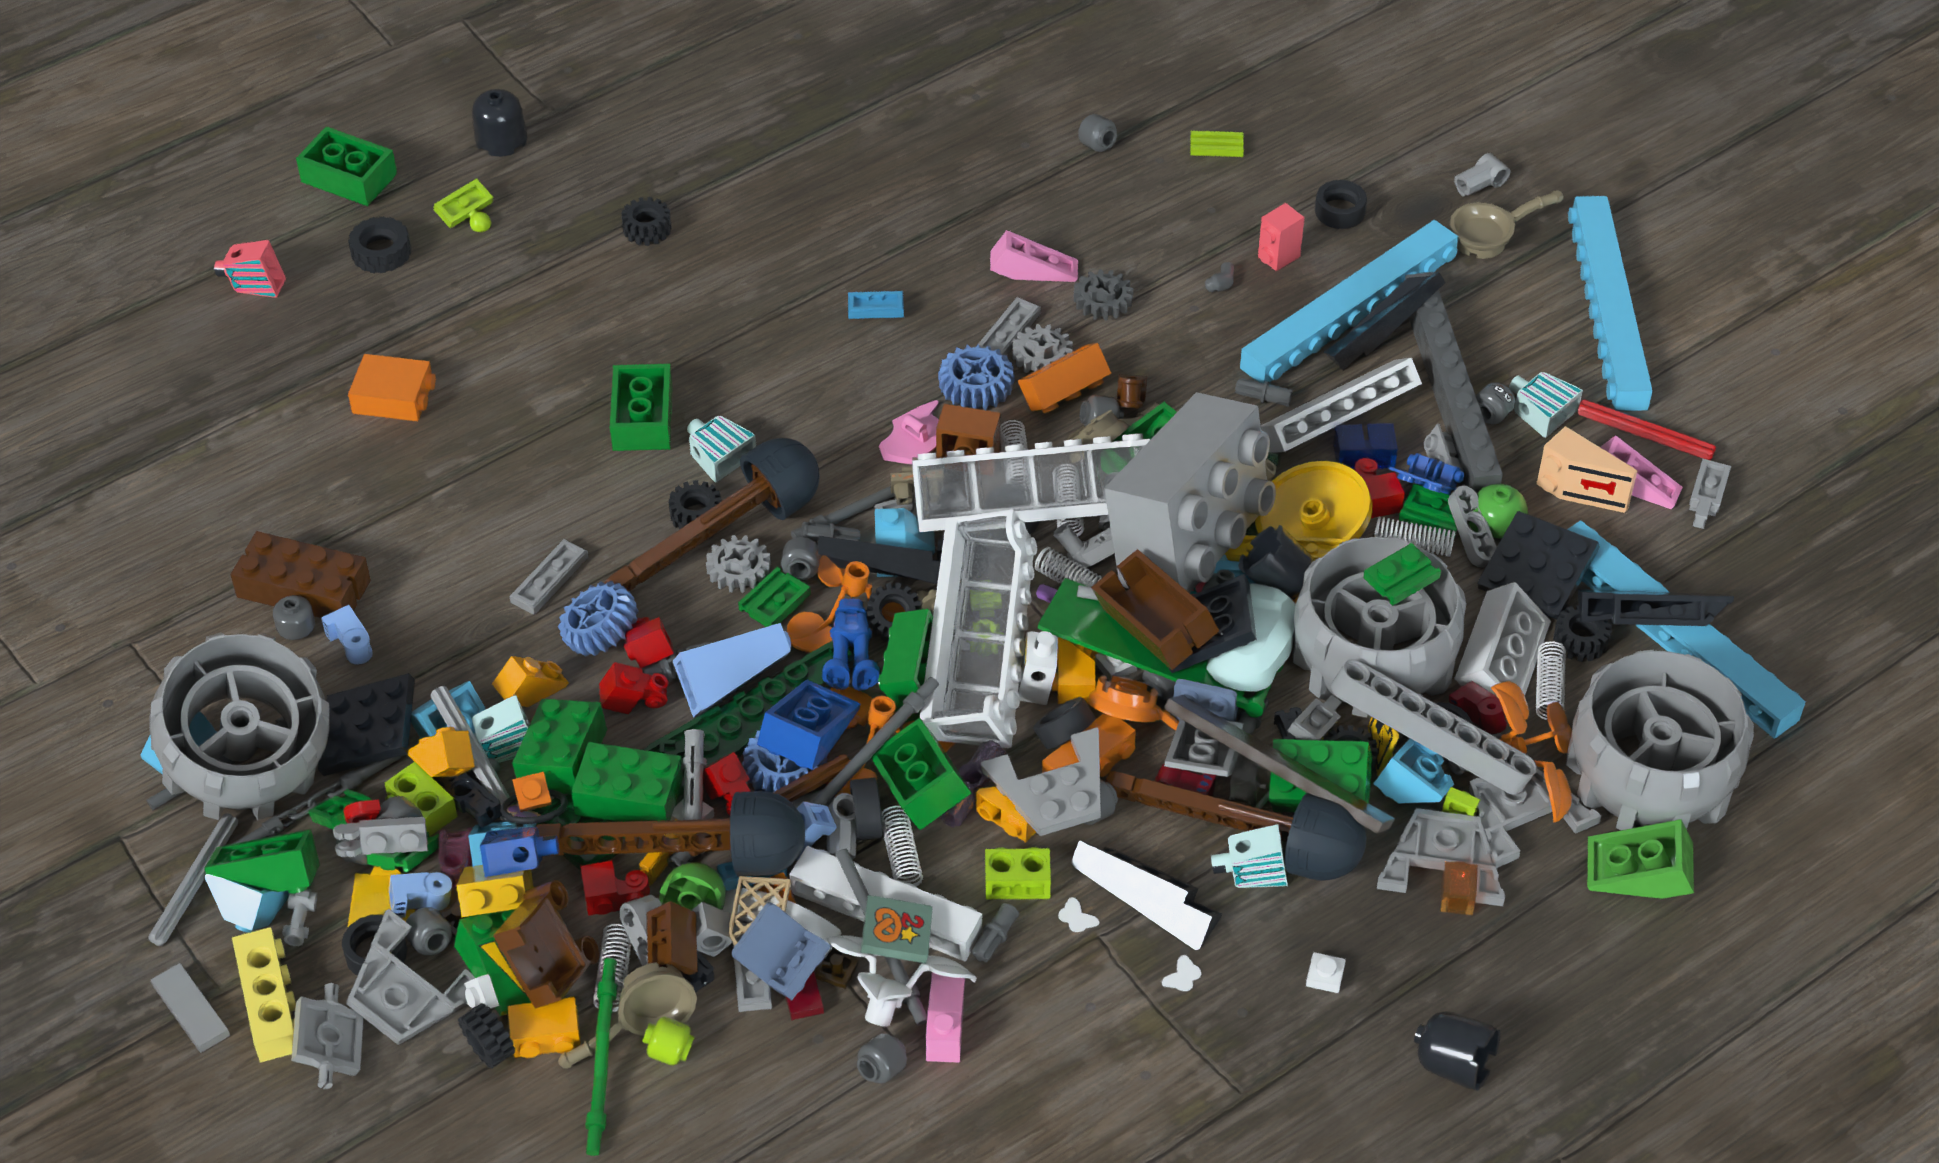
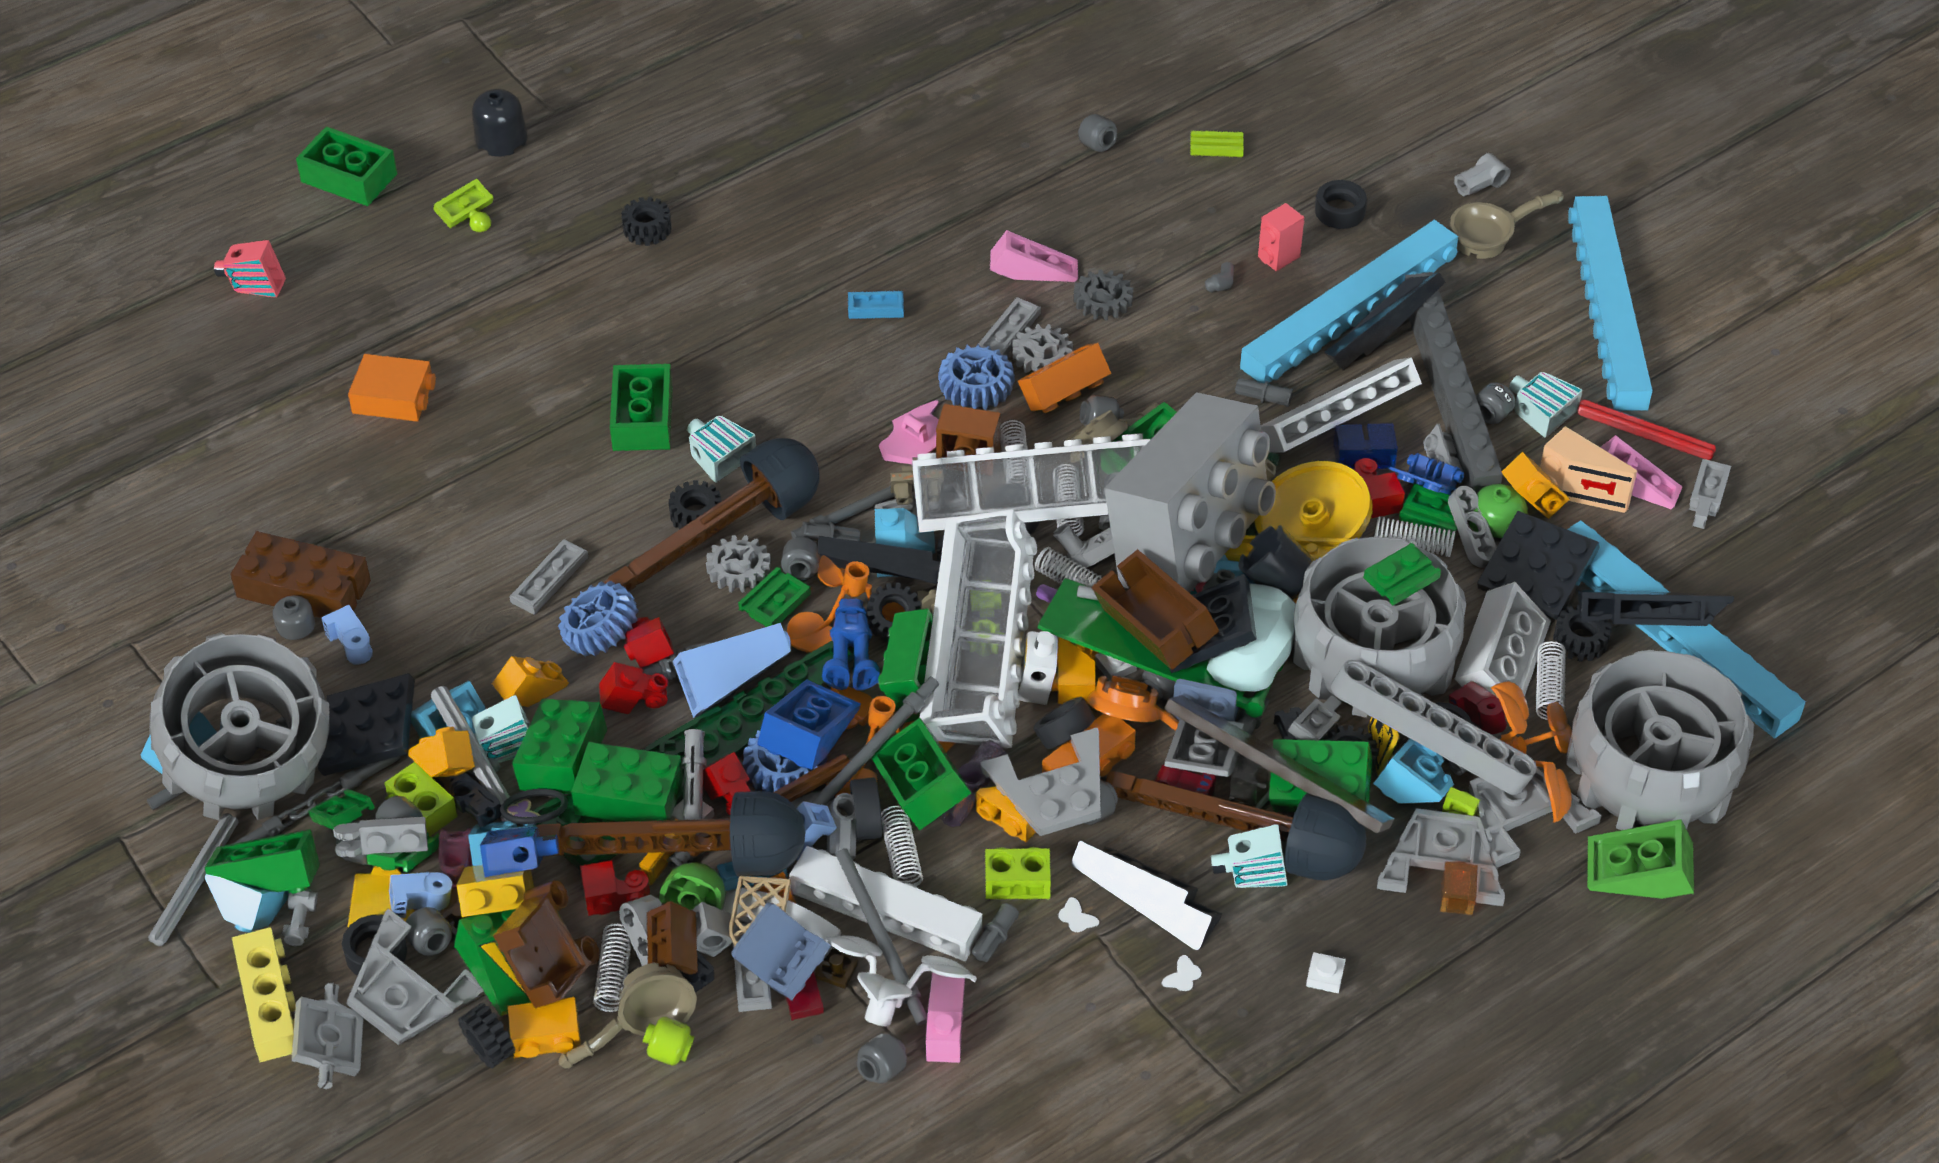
light grey tile [151,963,230,1053] -> none
red tile [343,800,381,823] -> none
black tyre [348,216,411,273] -> none
white plate [465,974,499,1009] -> none
orange plate [512,772,552,812] -> none
green bar [585,958,618,1156] -> none
sand green tile [861,895,933,963] -> none
reddish brown piece [1117,374,1147,408] -> none
black cylinder [1414,1011,1501,1091] -> none
none -> light orange slope [1501,452,1570,519]

